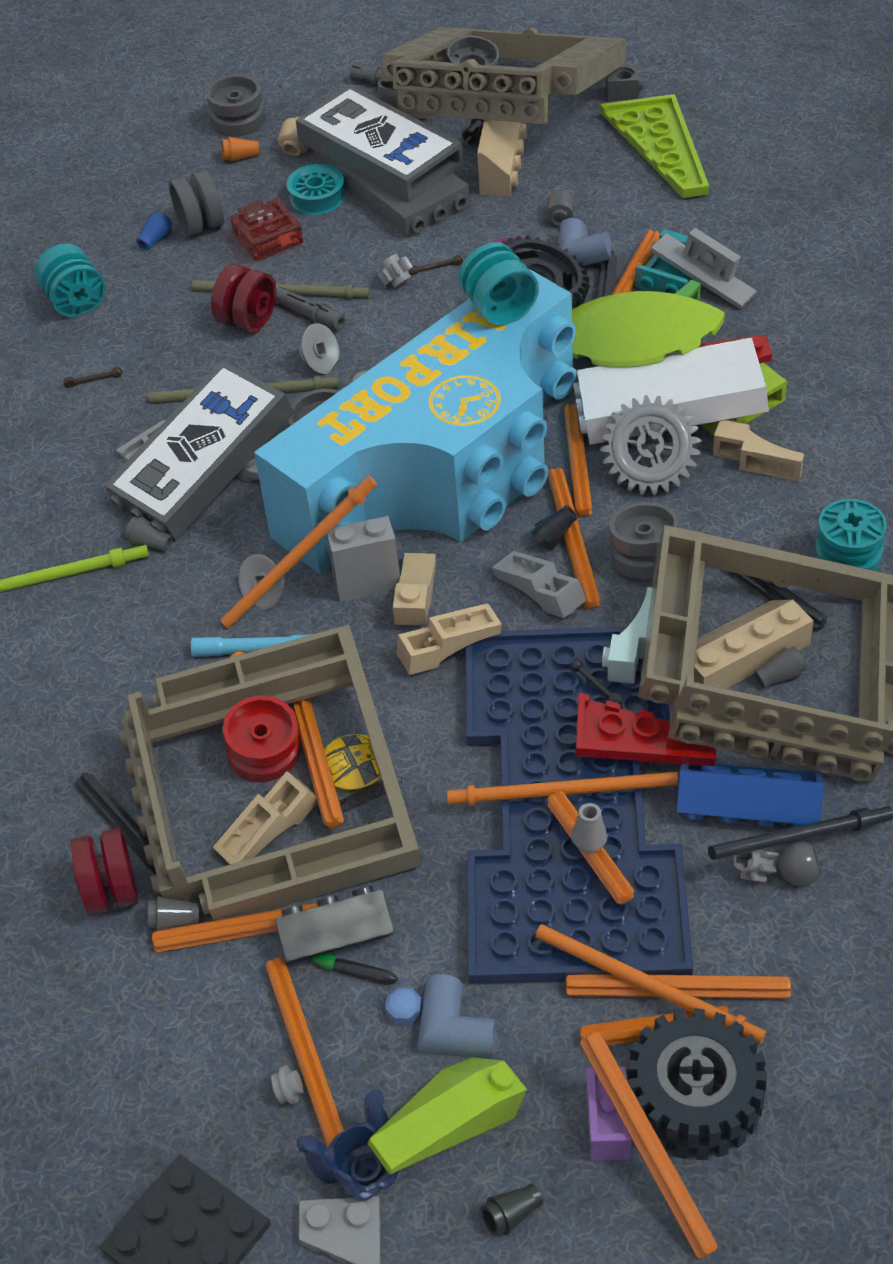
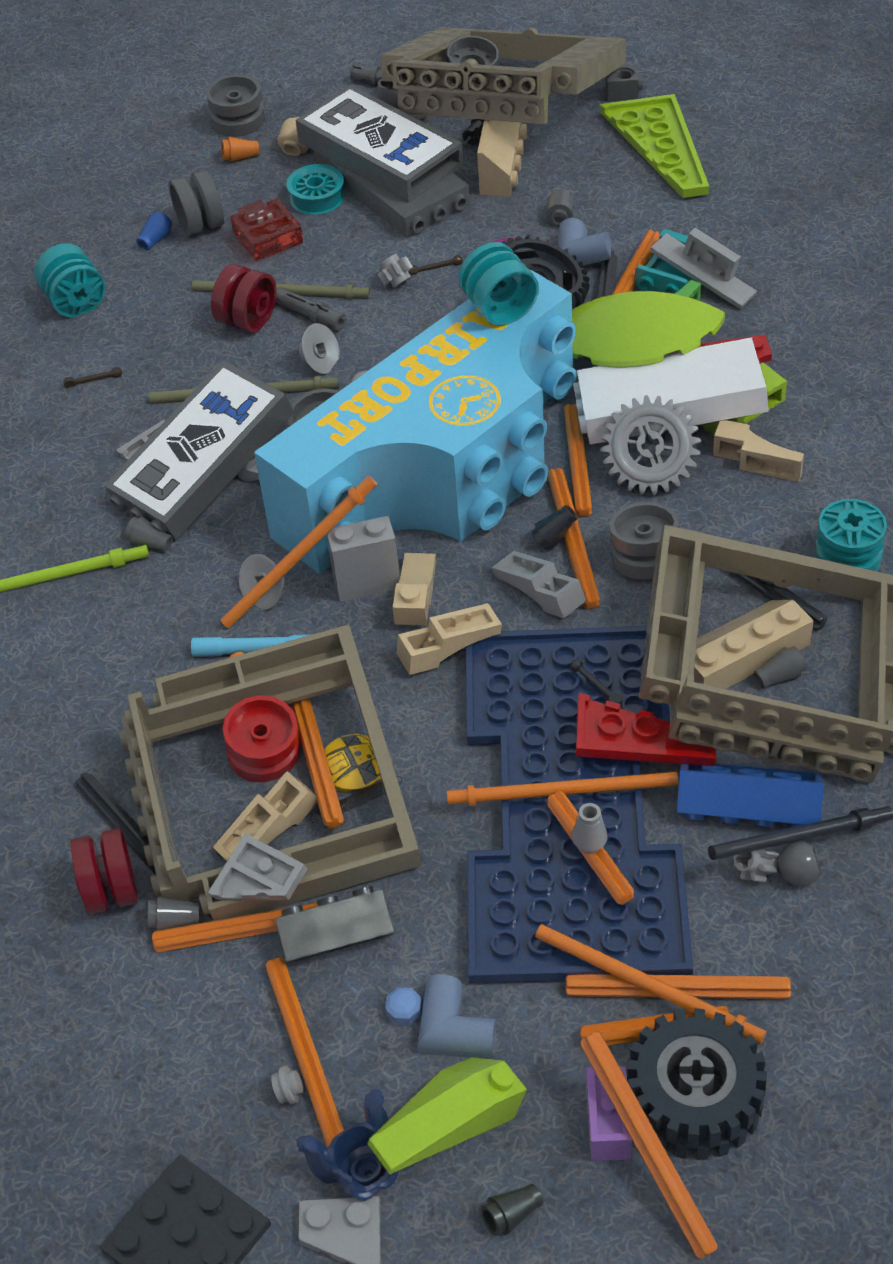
black piece [311,953,398,985] -> none
light aqua slope [602,587,652,684] -> none
none -> light grey wing [208,834,307,900]

